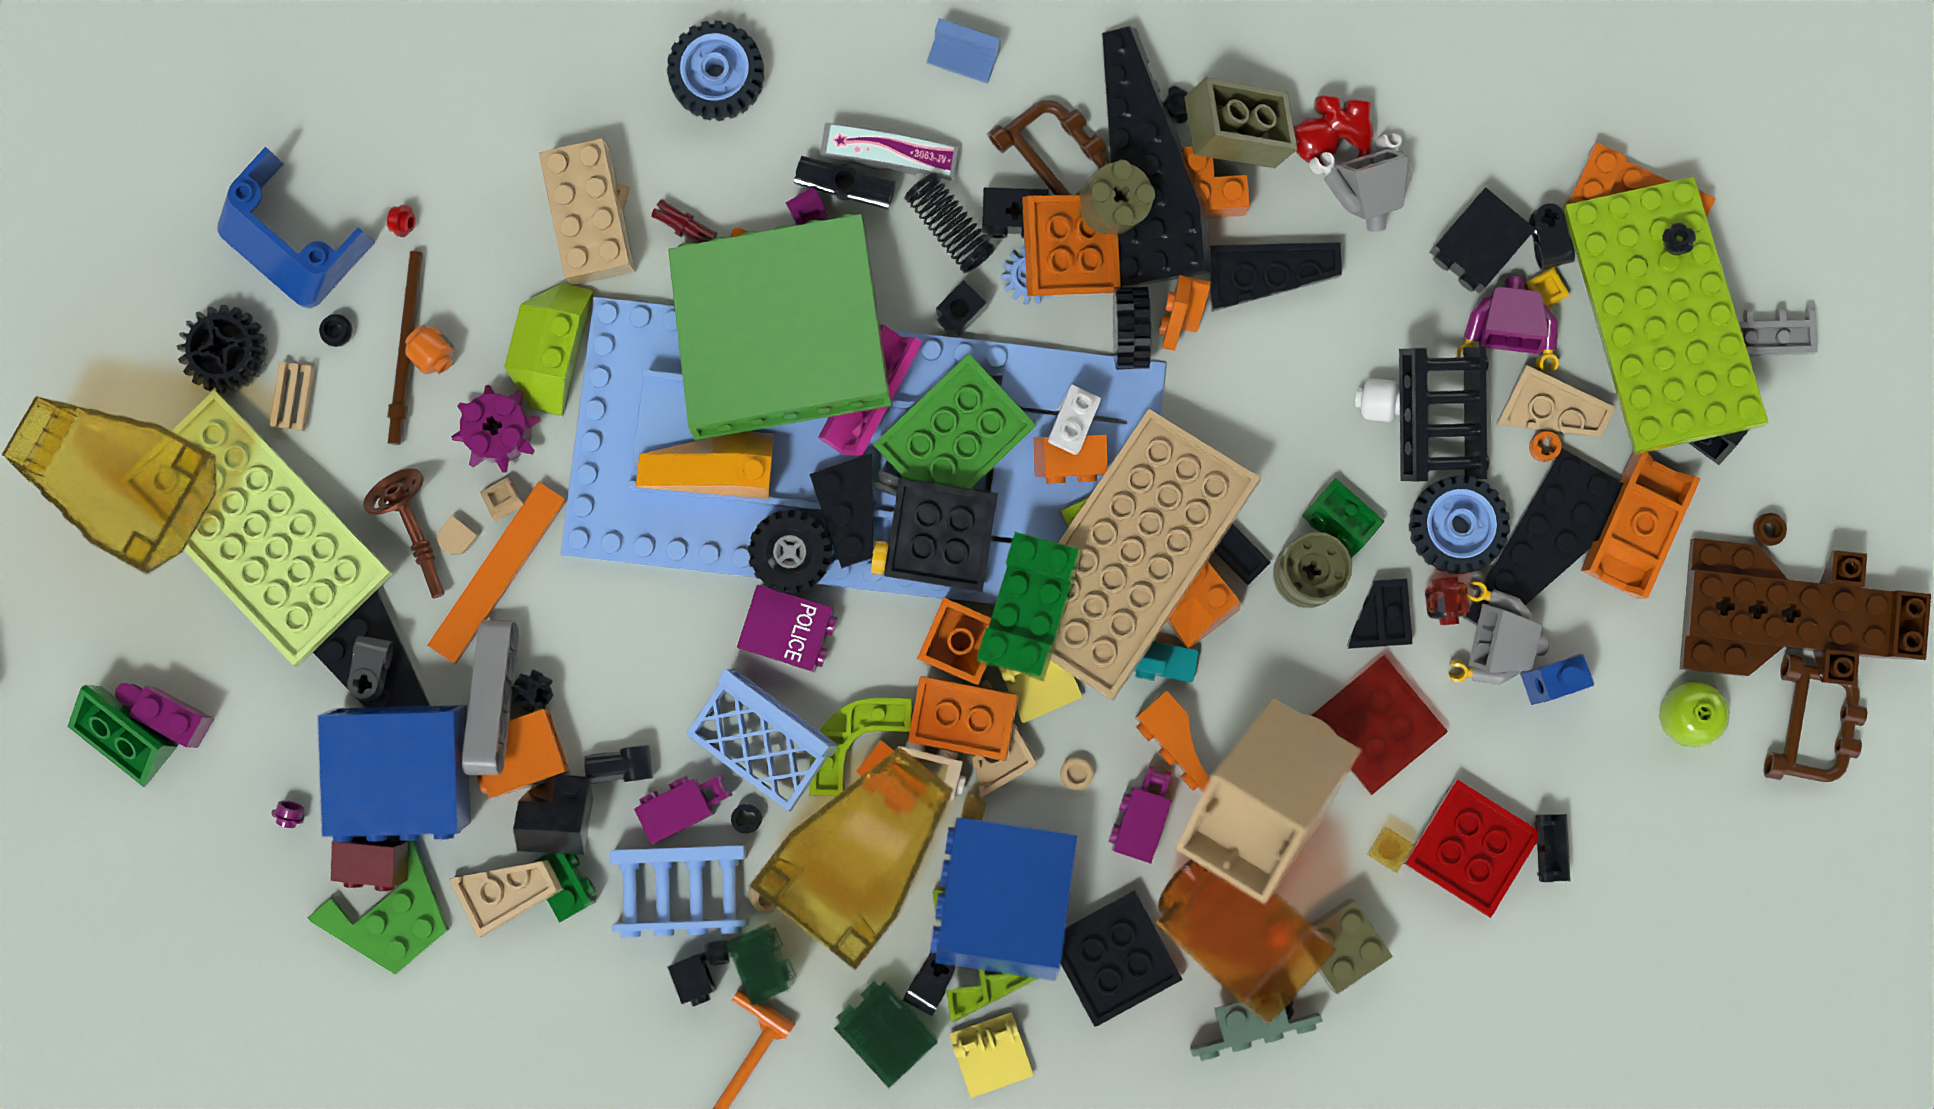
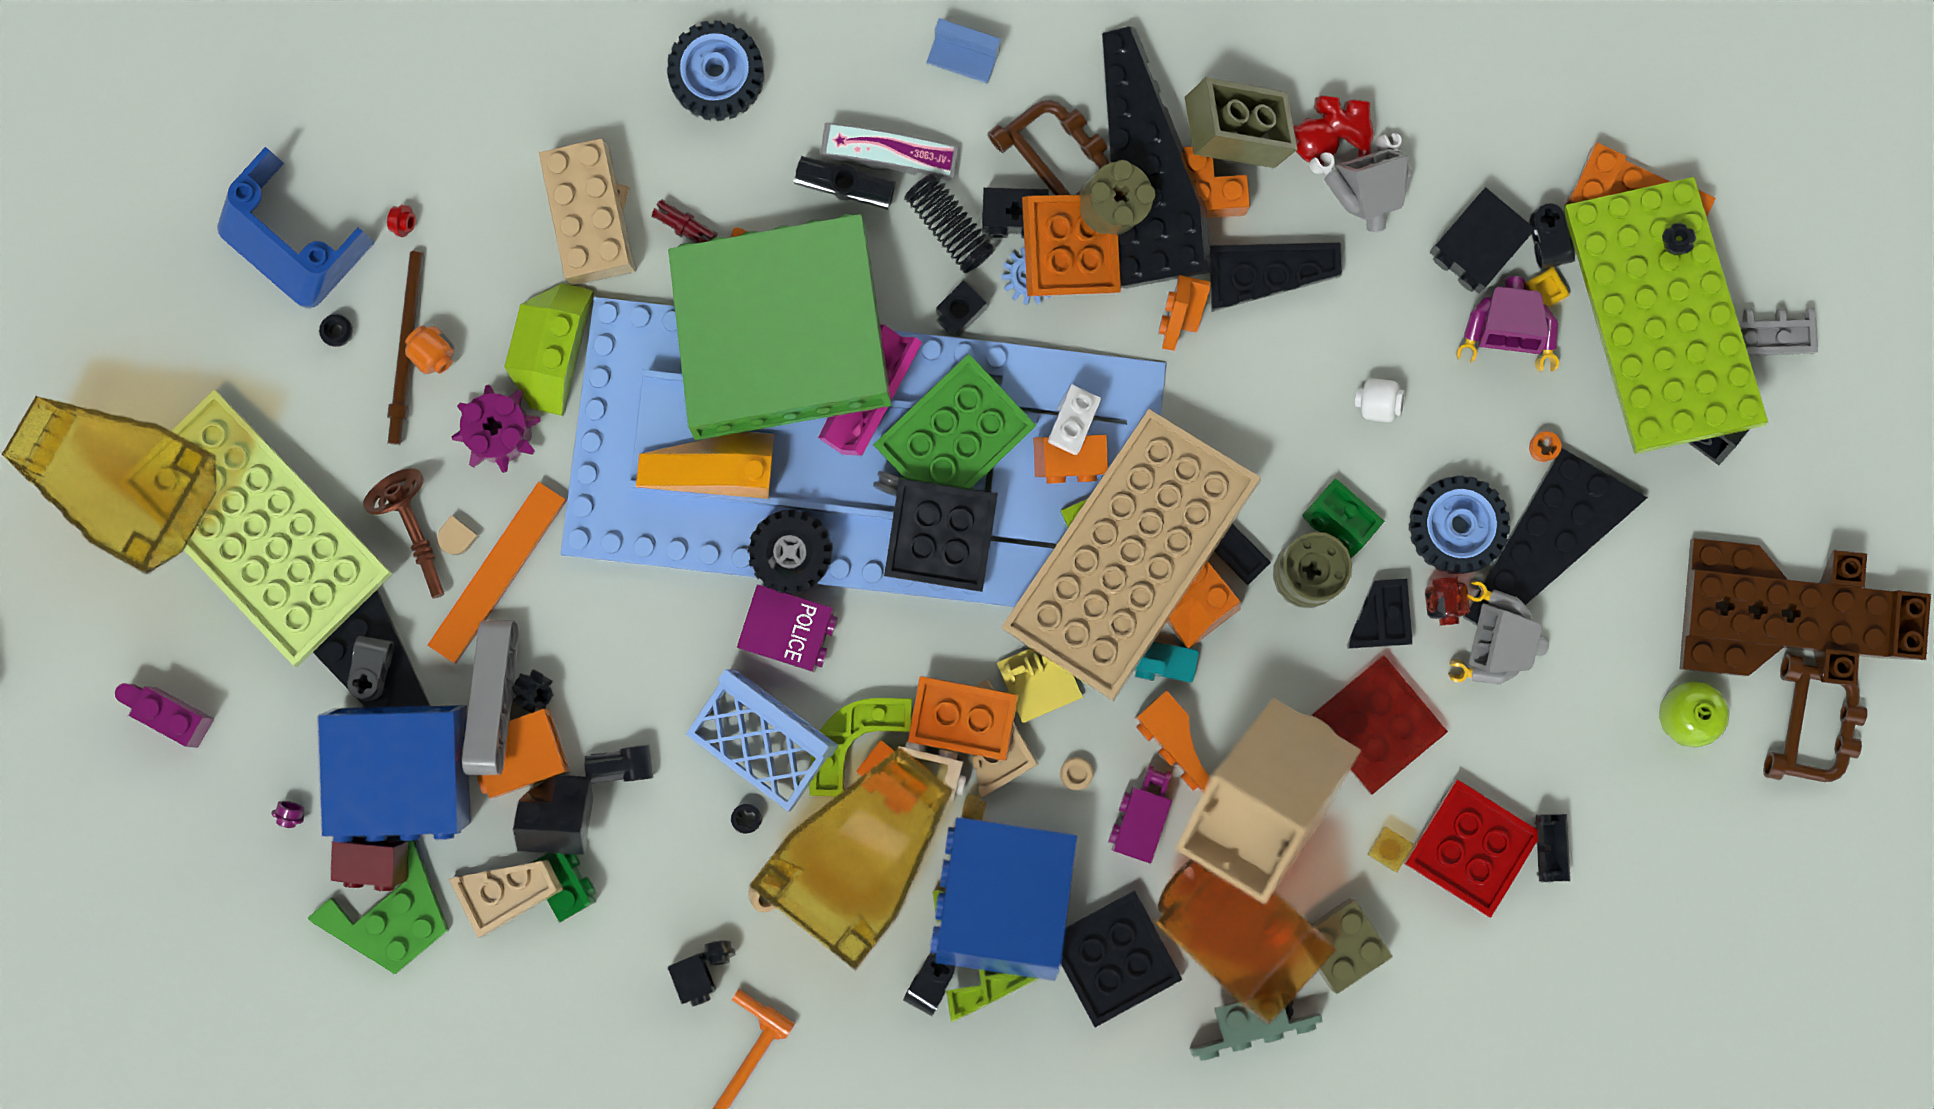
green slope [67,685,177,787] -> none
black gear [177,305,268,393] -> none
tan tile [269,361,315,431] -> none
tan tile [480,476,524,521] -> none
light blue fence [610,845,748,937] -> none
magenta brick [634,774,733,845] -> none
clear green brick [725,923,797,1006] -> none
magenta plate [785,187,829,225] -> none
black wing [809,453,873,569] -> none
clear green brick [834,980,939,1088] -> none
yellow tile [871,540,889,576] -> none
orange slope [917,598,991,685] -> none
light yellow hinge [949,1012,1034,1098] -> none
green piece [976,532,1082,681] -> none
black wheel [1113,286,1151,370] -> none
black plate [1162,86,1188,124] -> none
black fence [1399,347,1490,482] -> none
tan wing [1496,365,1616,437] -> none
blue torso [1520,654,1595,705] -> none
orange piece [1580,452,1700,599] -> none
reddish brown plate [1753,513,1787,546] -> none

